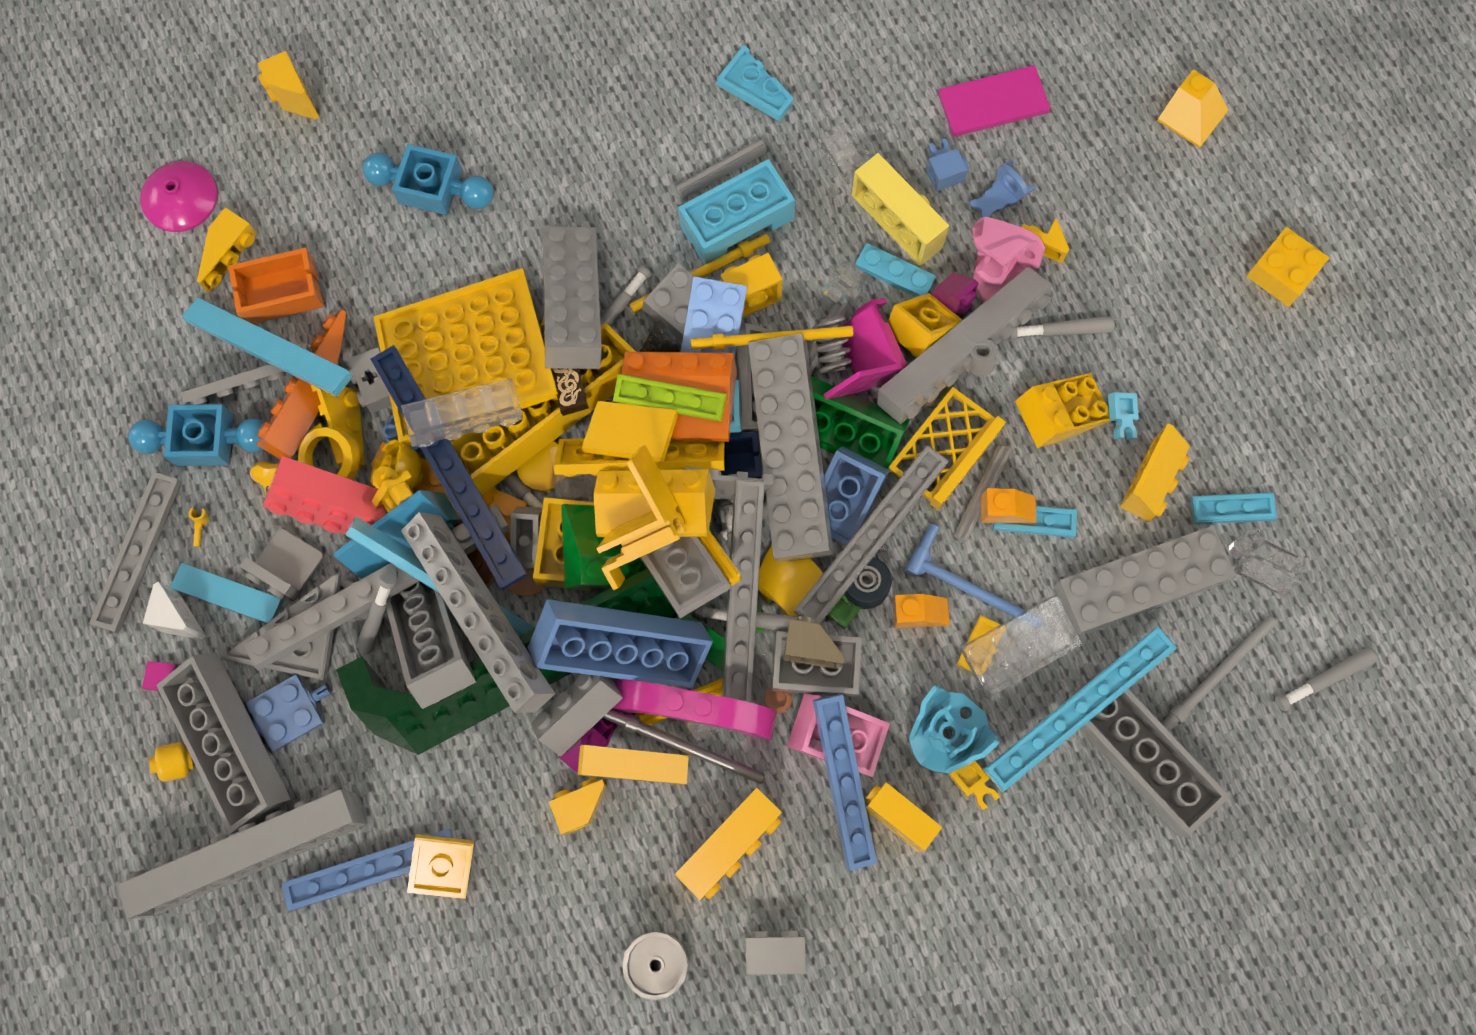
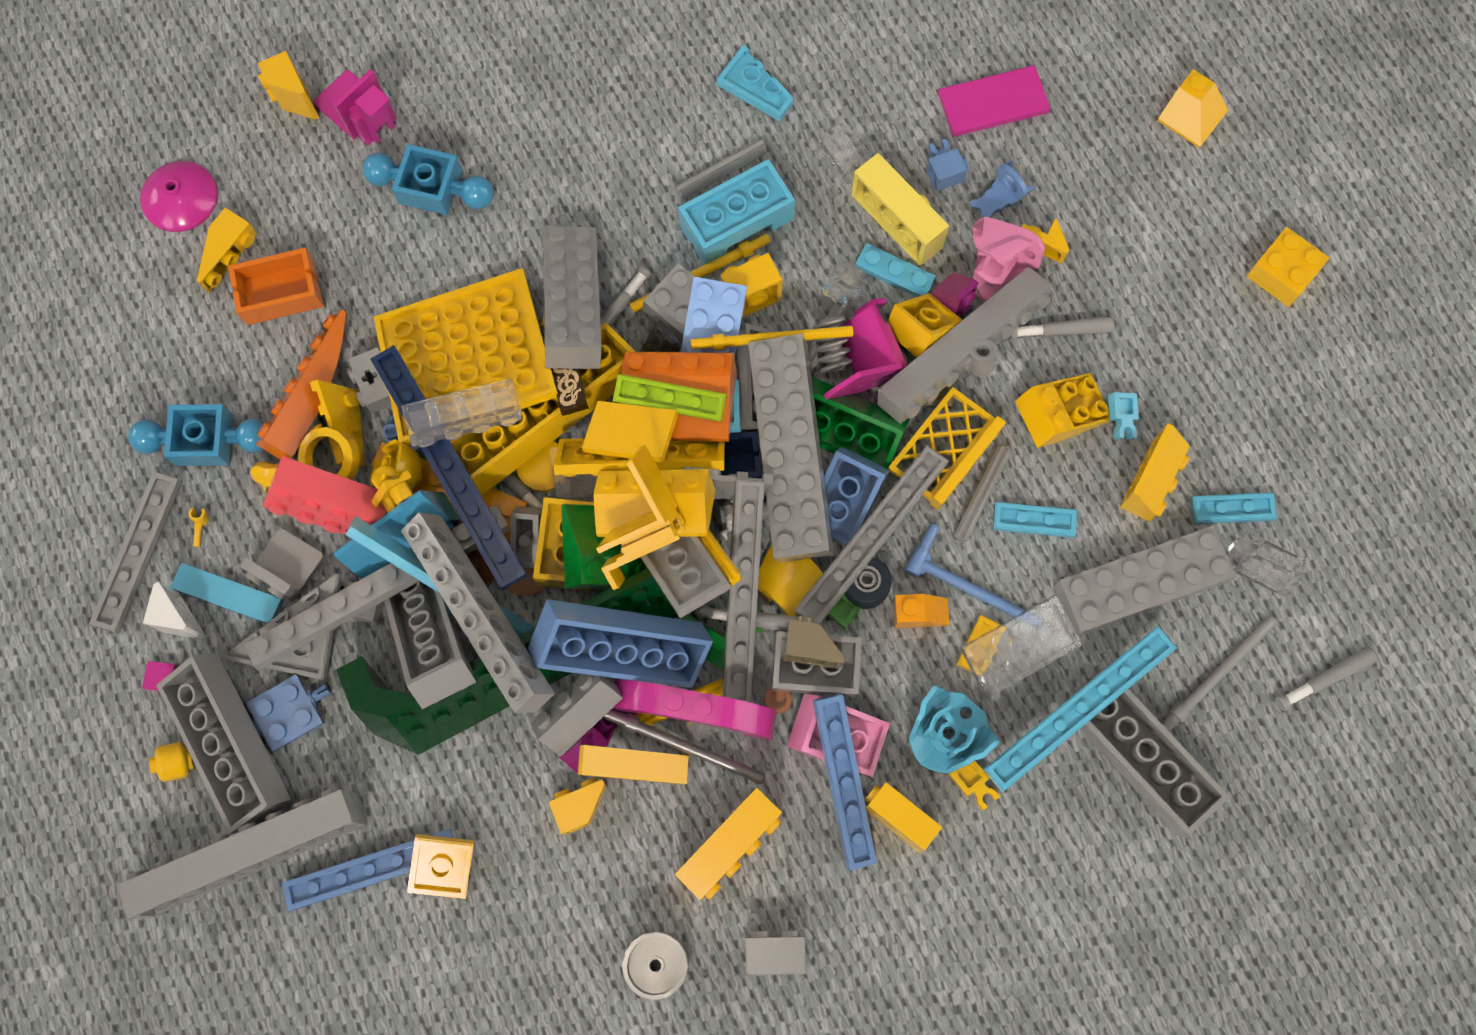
light grey wing [180,364,286,405] -> none
medium azure tile [181,298,353,397] -> none
light grey piece [356,572,397,654] -> none
light orange slope [980,488,1036,524] -> none
none -> dark pink piece [313,69,397,146]

